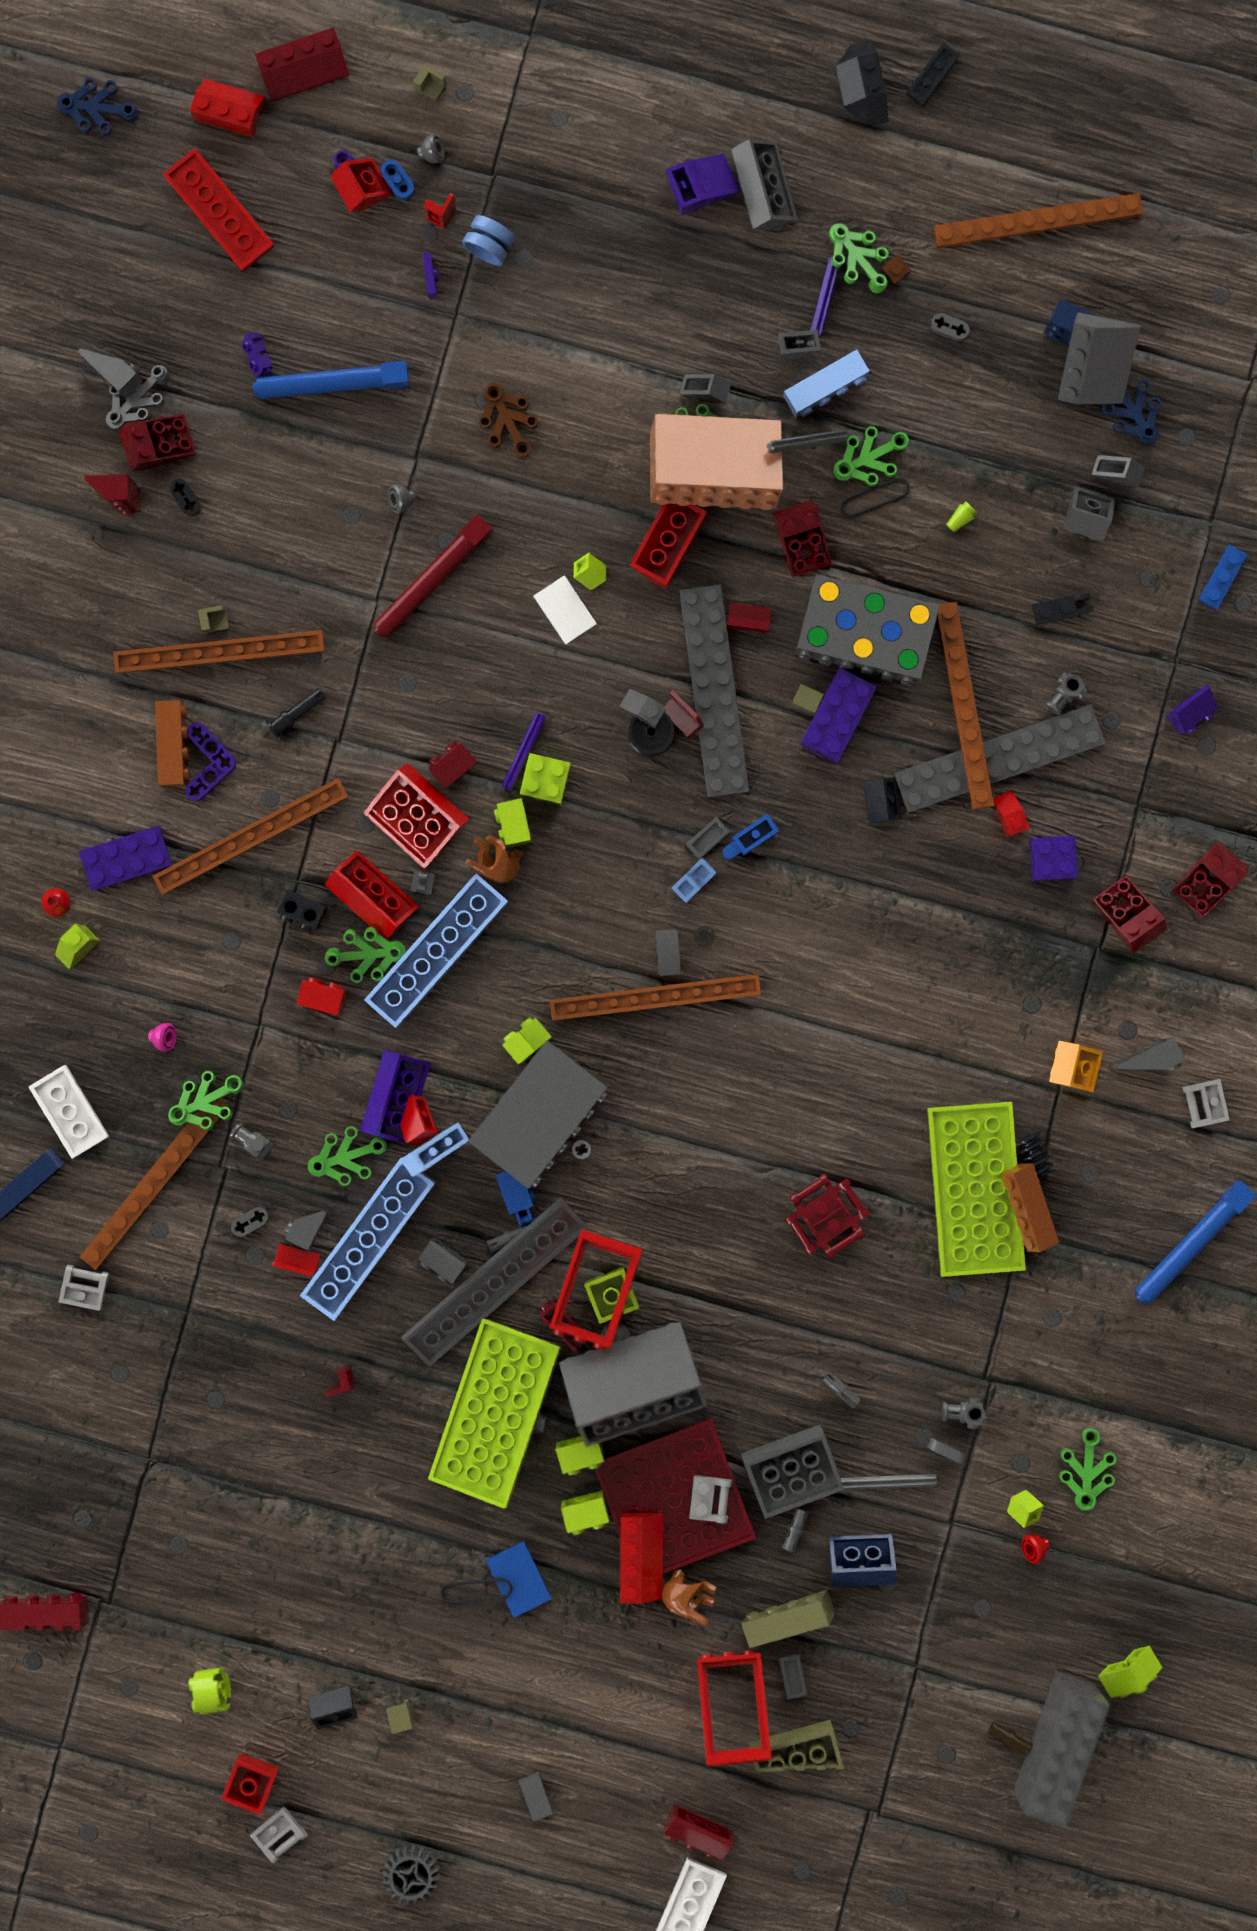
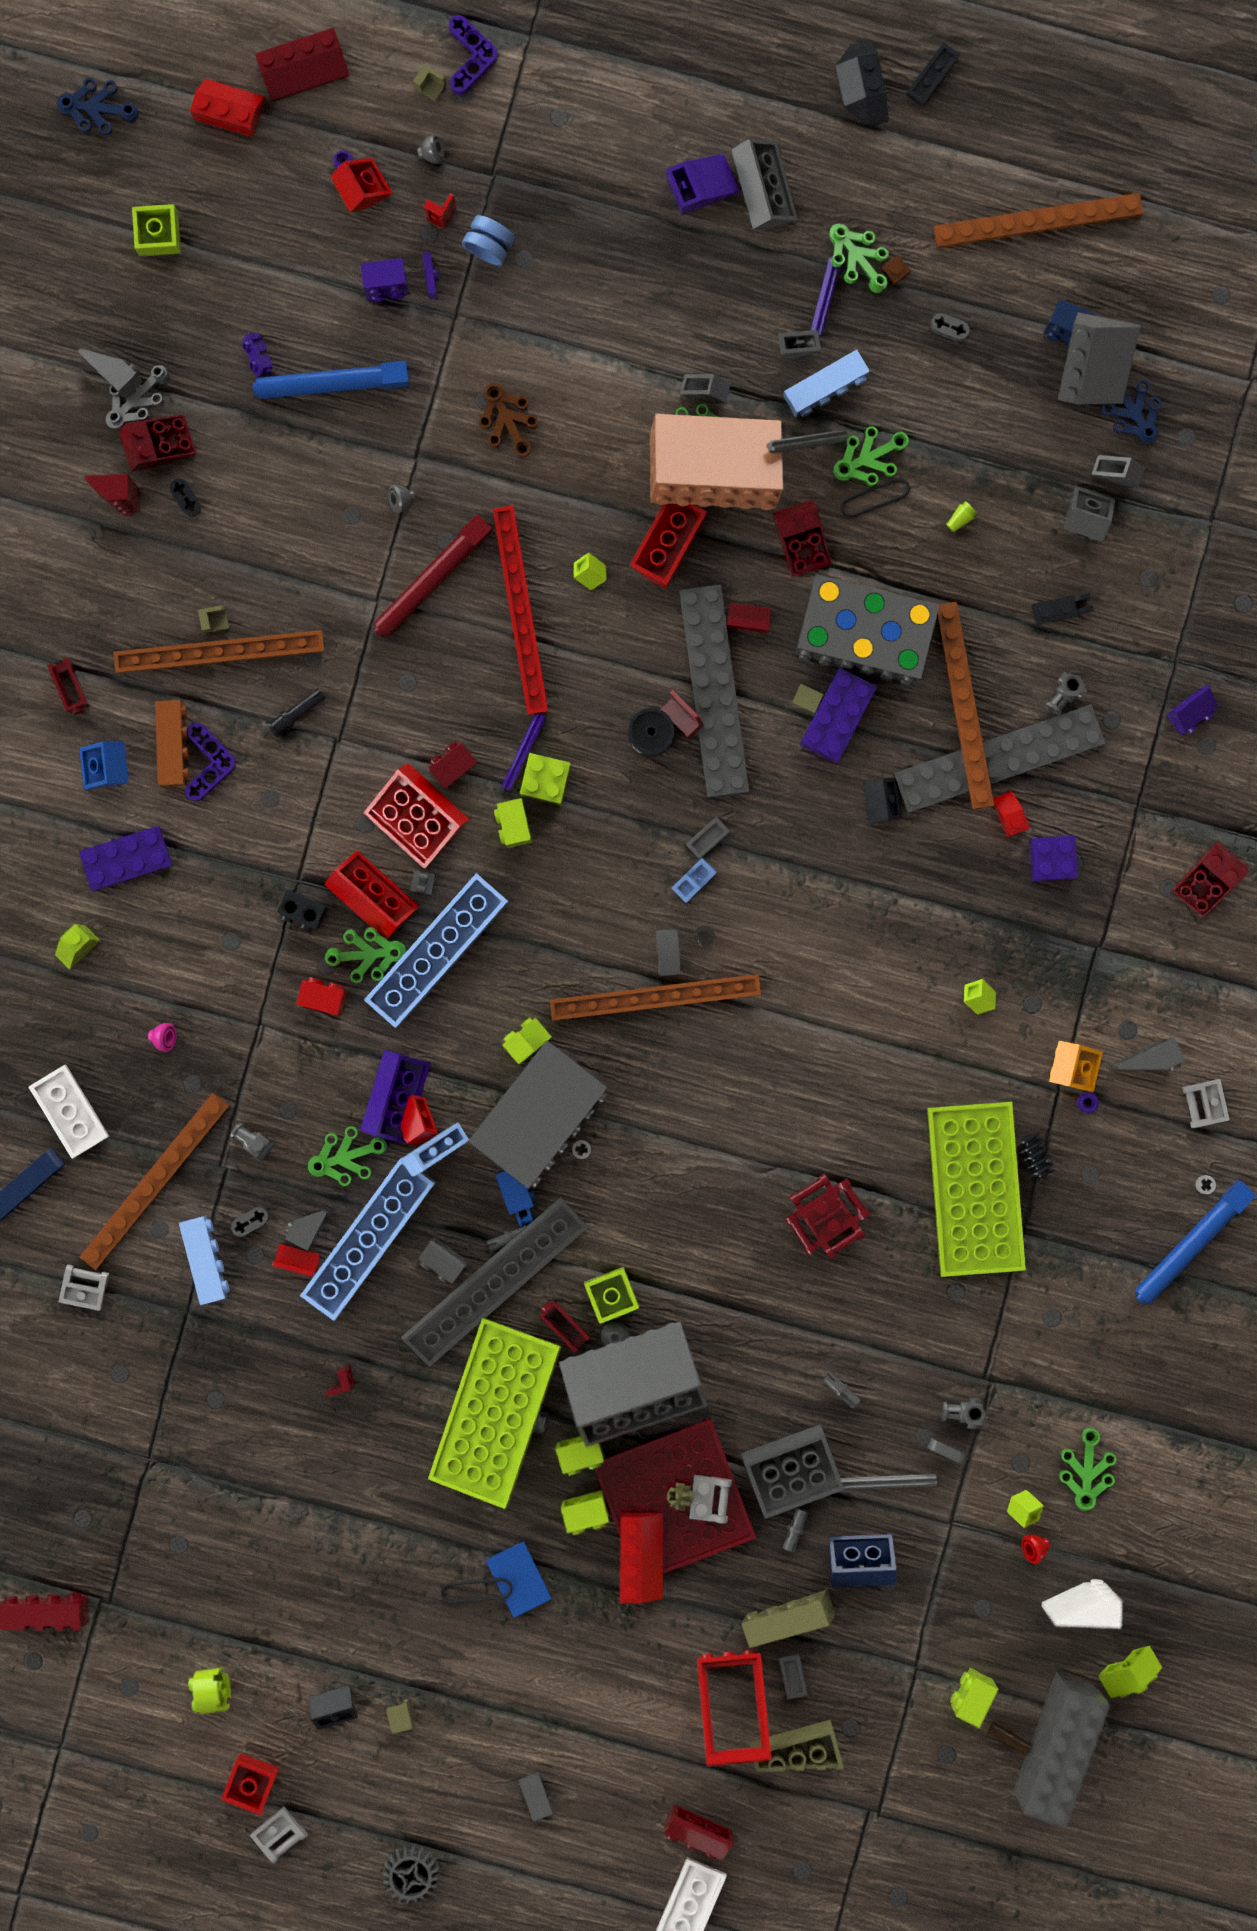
red brick [41,888,71,917] -> none
dark orange plate [153,778,349,895] -> none
red plate [163,148,275,272] -> none
bright green plant [168,1071,244,1131] -> none
blue plate [381,160,414,200] -> none
dark orange piece [466,835,525,884] -> none
white sticker [534,575,597,644] -> none
red door [549,1229,644,1351] -> none
dark grey slope [619,689,666,728] -> none
dark orange piece [662,1569,716,1625] -> none
blue brick [723,813,779,859] -> none
dark orange brick [1002,1164,1059,1252] -> none
dark red slope [1092,875,1167,954] -> none
blue plate [1198,545,1247,610] -> none
none -> dark red window [47,657,90,715]
none -> blue slope [79,741,129,790]
none -> lime brick [132,204,181,256]
none -> light blue brick [179,1215,230,1305]
none -> dark purple brick [360,258,409,302]
none -> dark purple beam [449,15,498,95]
none -> red plate [493,505,548,715]
none -> olive gear [667,1483,694,1511]
none -> lime brick [950,1668,998,1728]
none -> lime panel [964,979,996,1014]
none -> white slope [1042,1579,1122,1628]
none -> dark purple plate [1077,1092,1099,1113]
none -> light grey bush [1195,1175,1216,1194]

